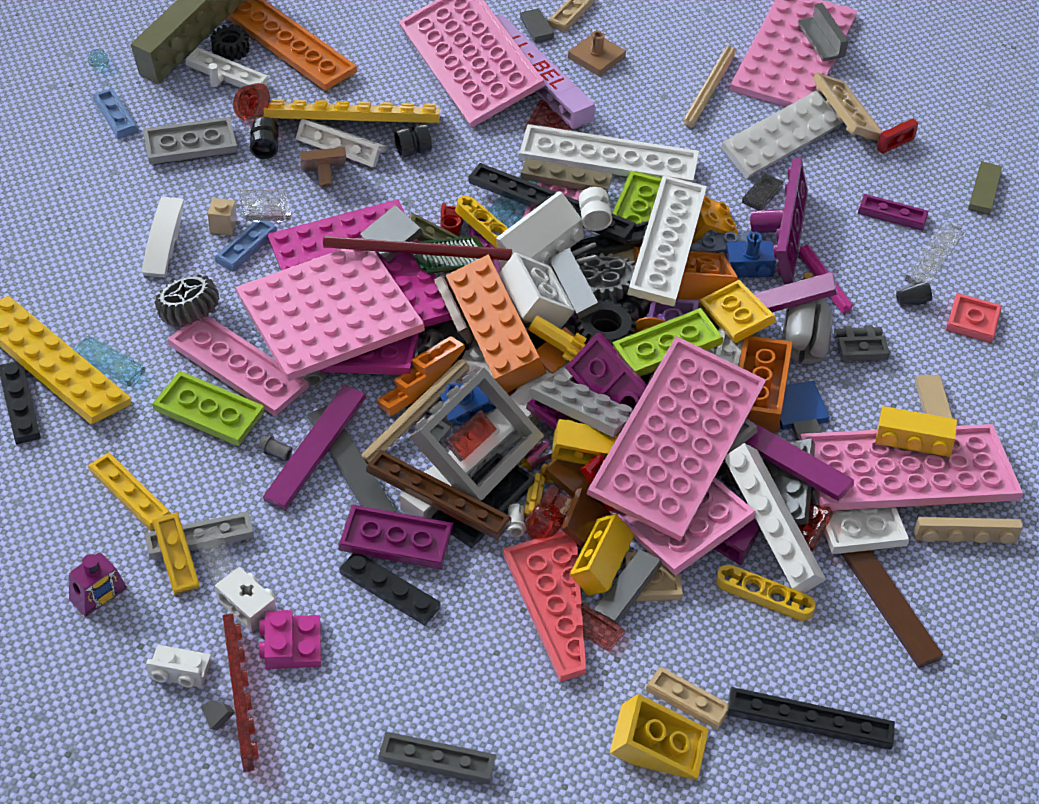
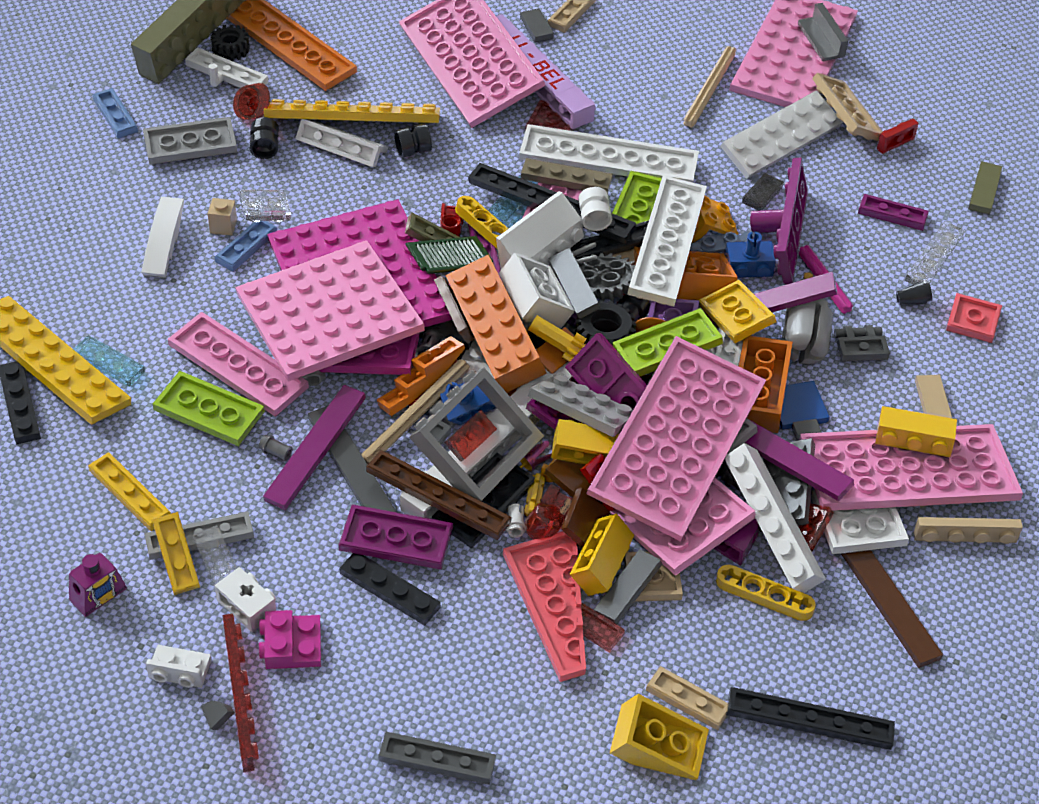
clear light blue plate [88,49,109,68] -> none
dark grey gear [154,275,220,327] -> none
medium nougat tile [300,147,346,186] -> none
dark red piece [323,236,512,261] -> none
tile [360,205,423,263] -> none
medium nougat tile [567,30,626,76] -> none

